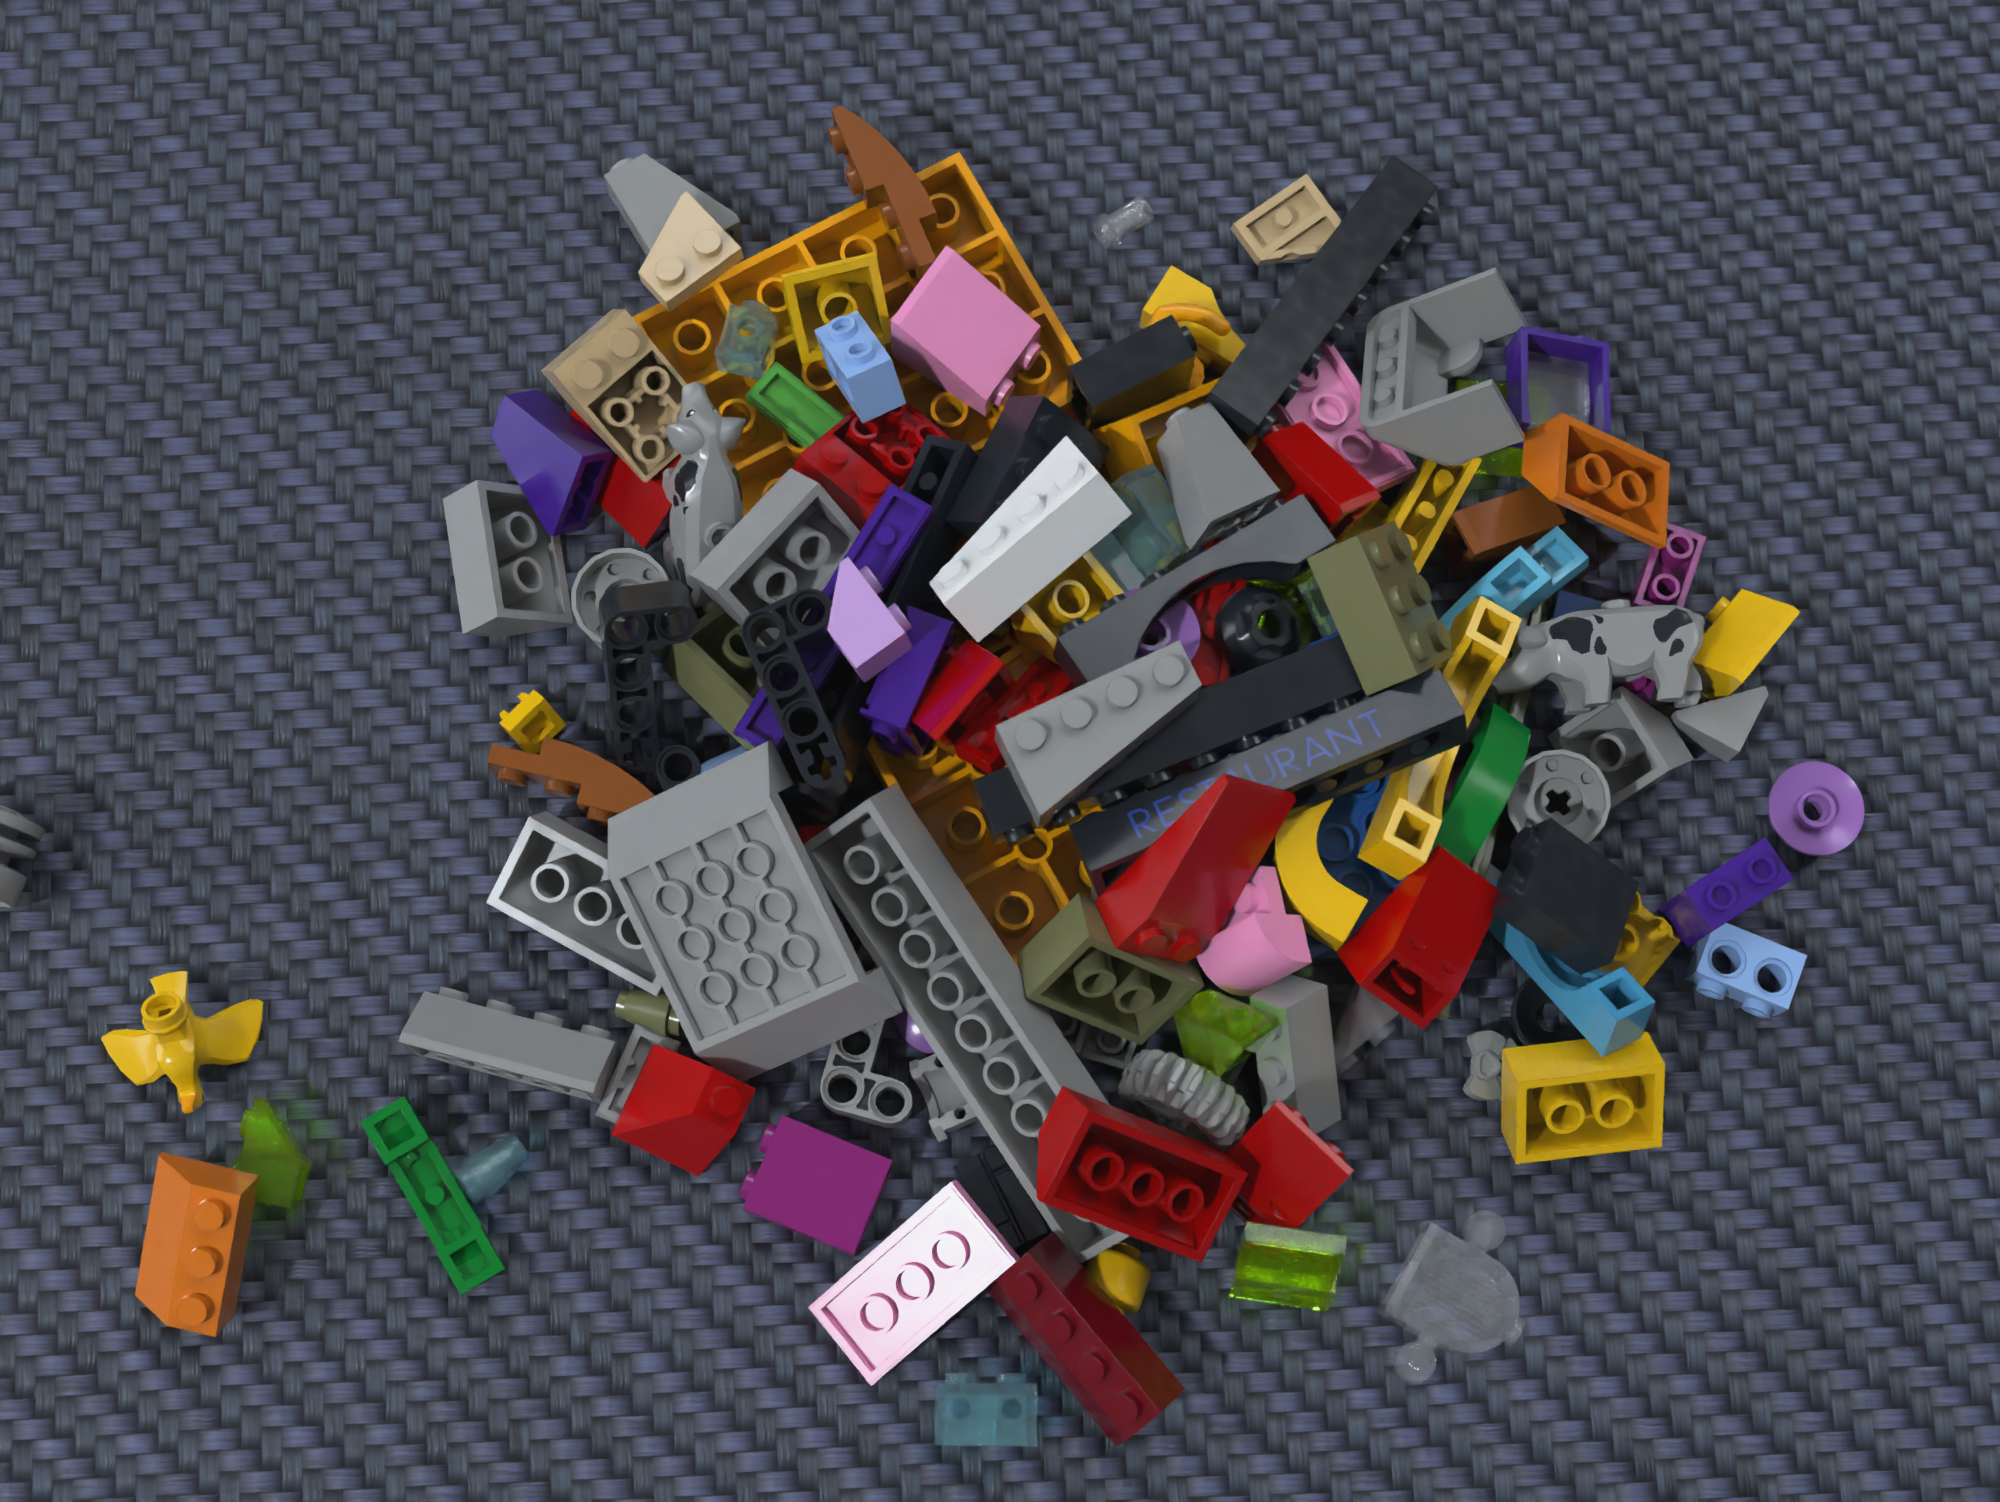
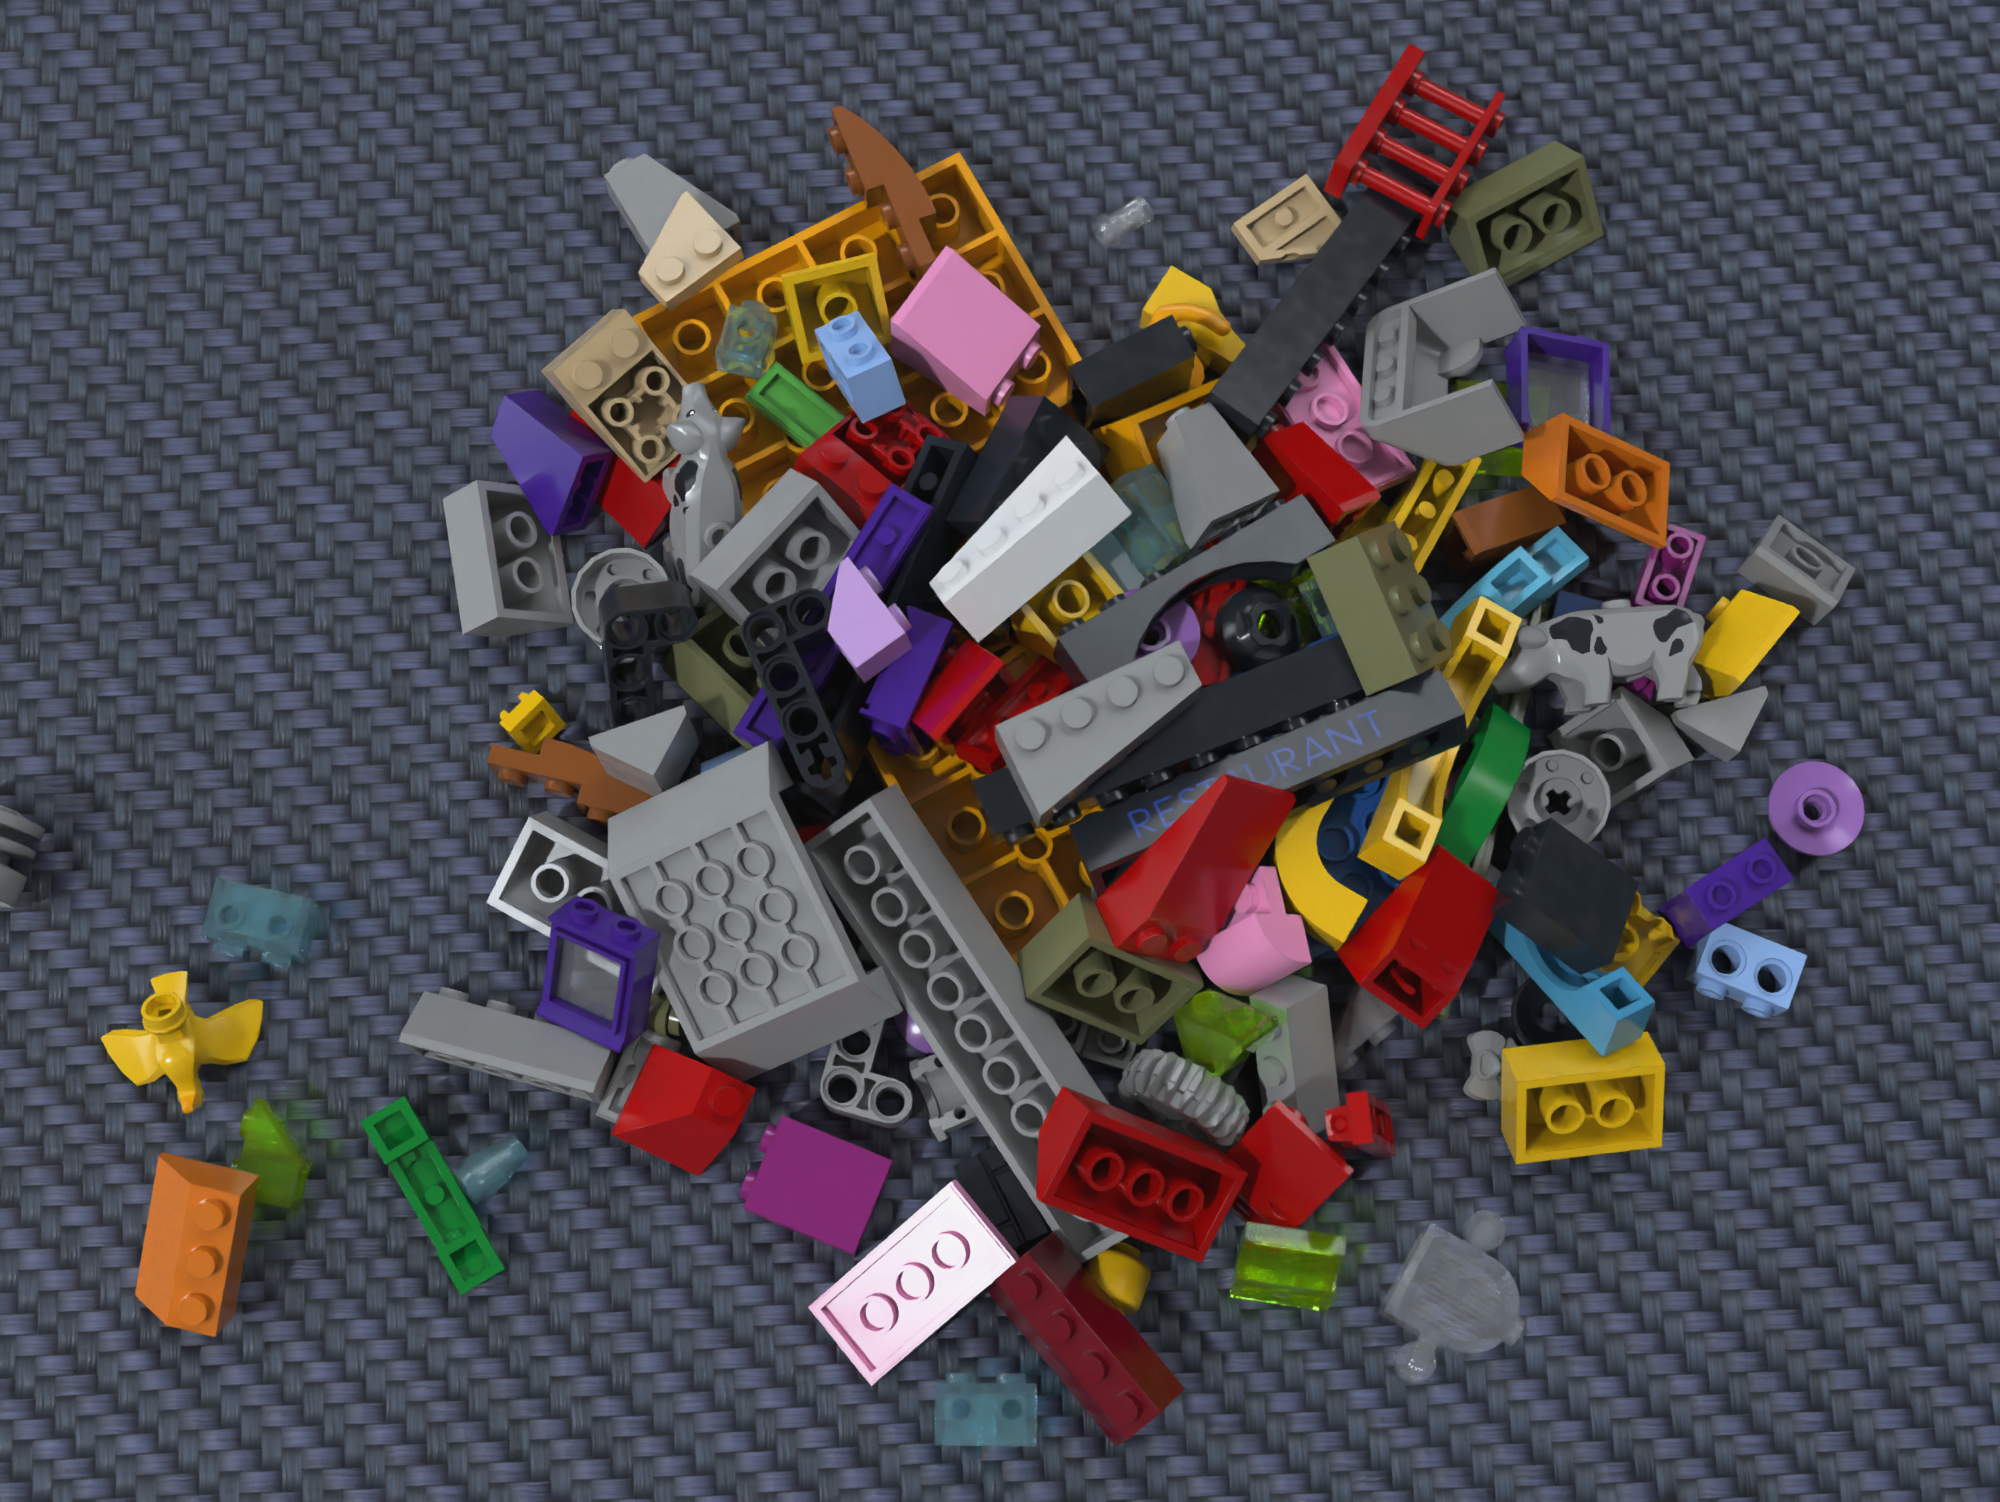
none -> clear light blue brick [201,878,322,968]
none -> dark purple window [536,895,661,1053]
none -> light grey slope [588,705,700,796]
none -> red fence [1323,44,1506,240]
none -> red hinge [1325,1090,1397,1158]
none -> olive slope [1444,141,1604,287]
none -> light grey slope [1736,514,1856,626]

